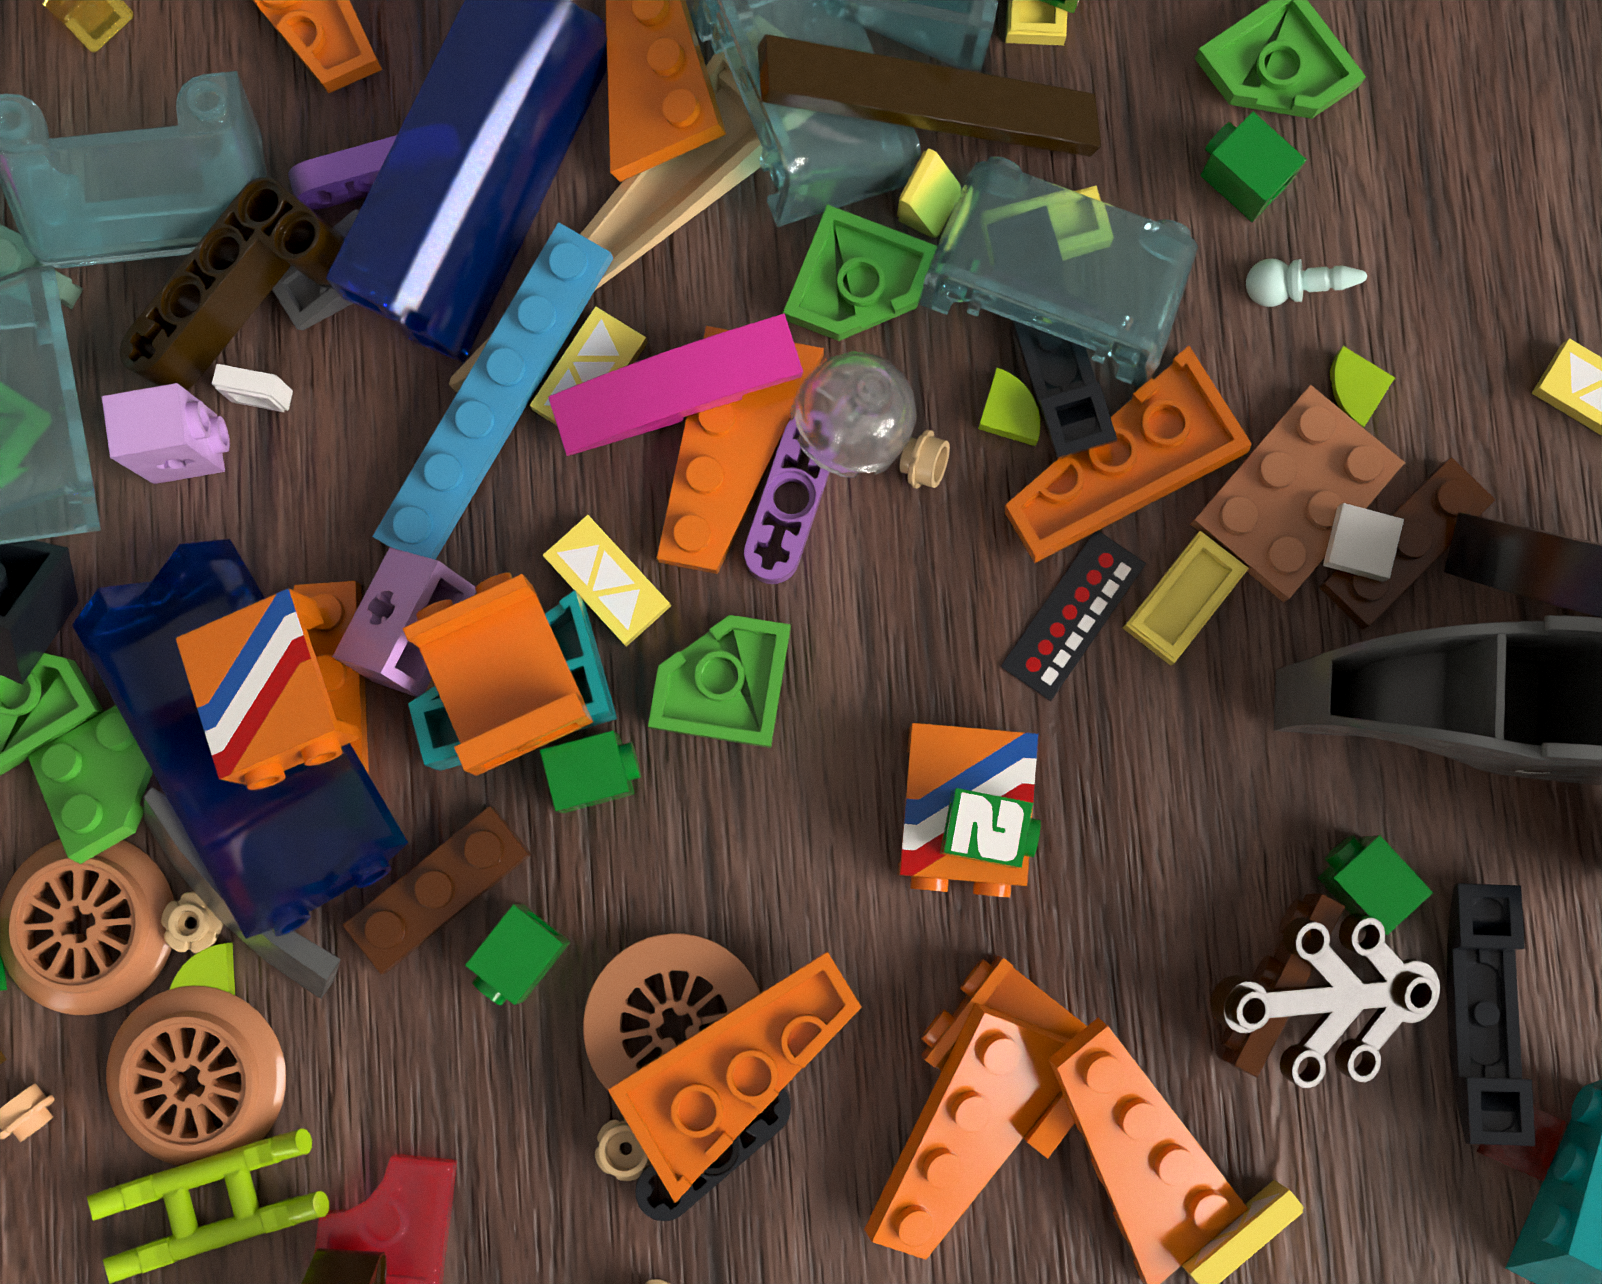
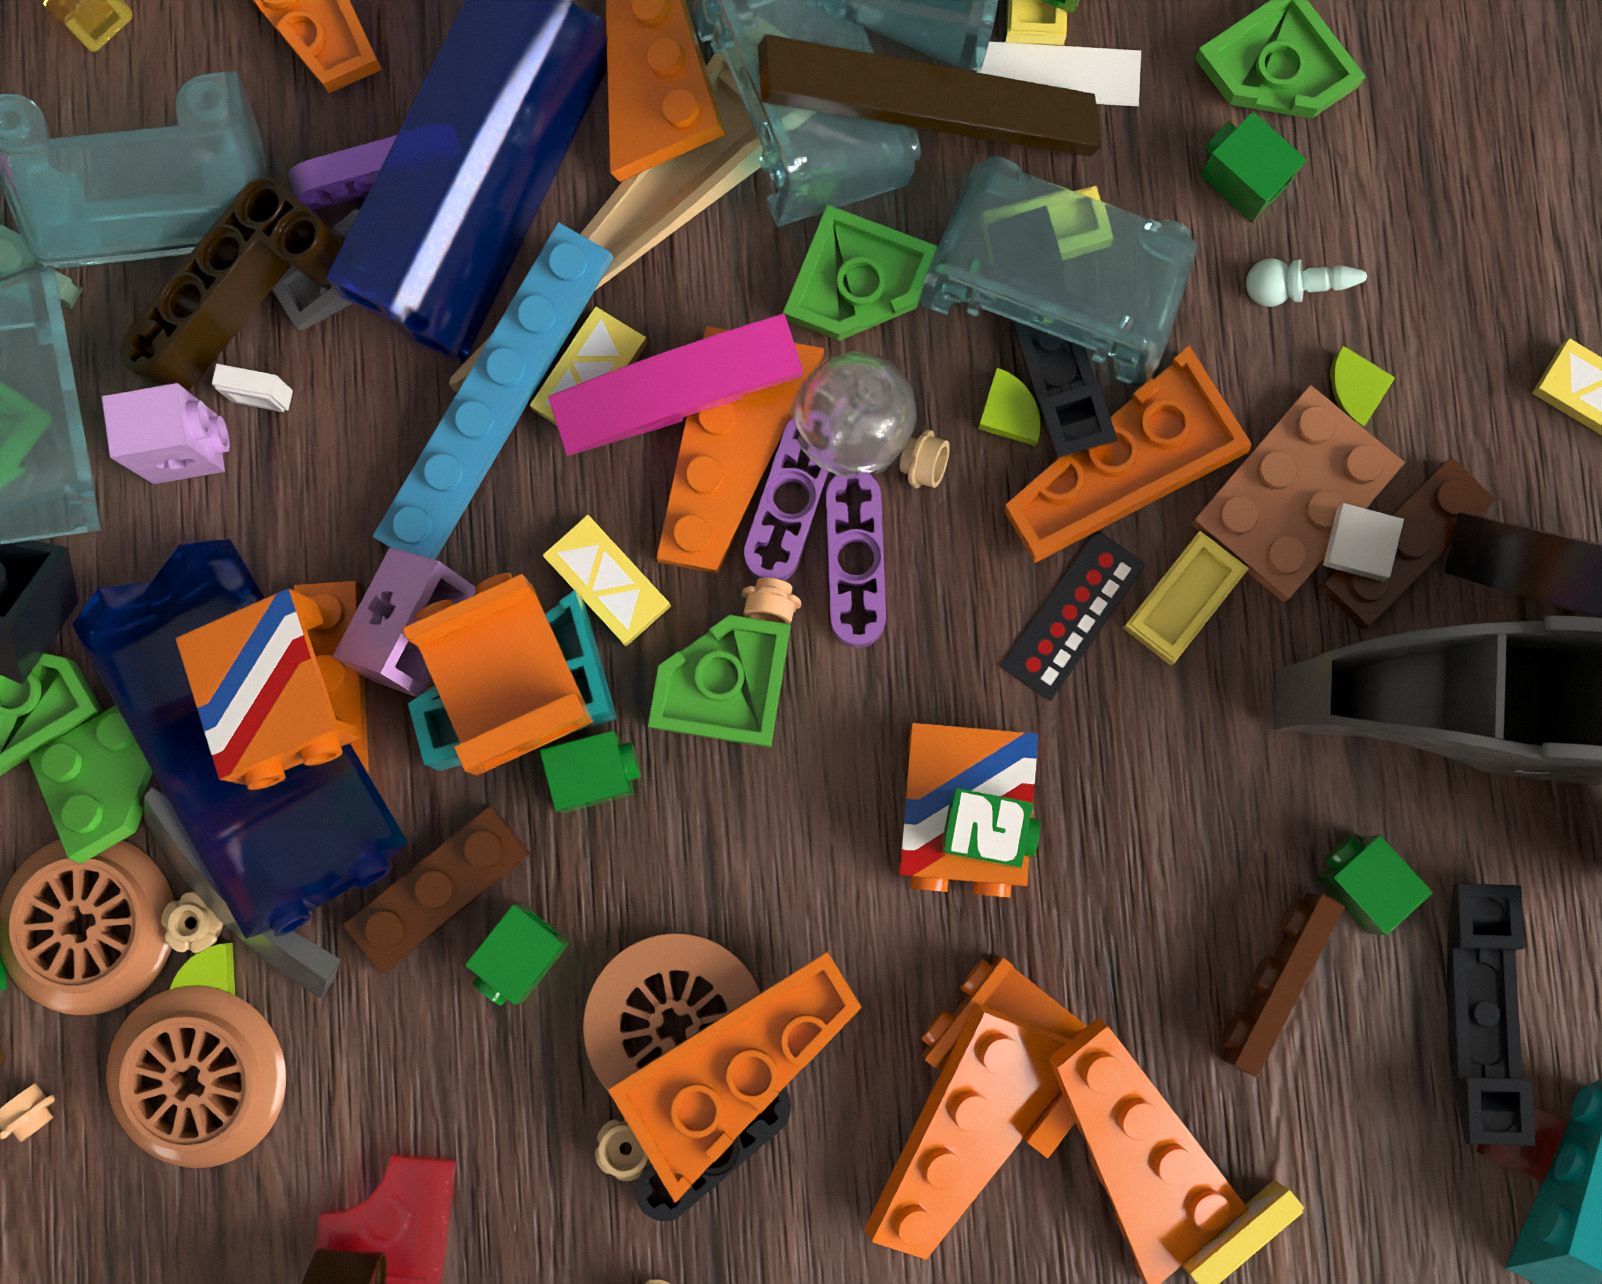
lime piece [86,1129,329,1284] -> none
light yellow slope [897,148,961,238] -> none
plant [1210,913,1440,1088] -> none
none -> light nougat plate [741,577,801,624]
none -> medium lavender beam [826,469,886,648]
none -> white sticker [976,41,1141,107]

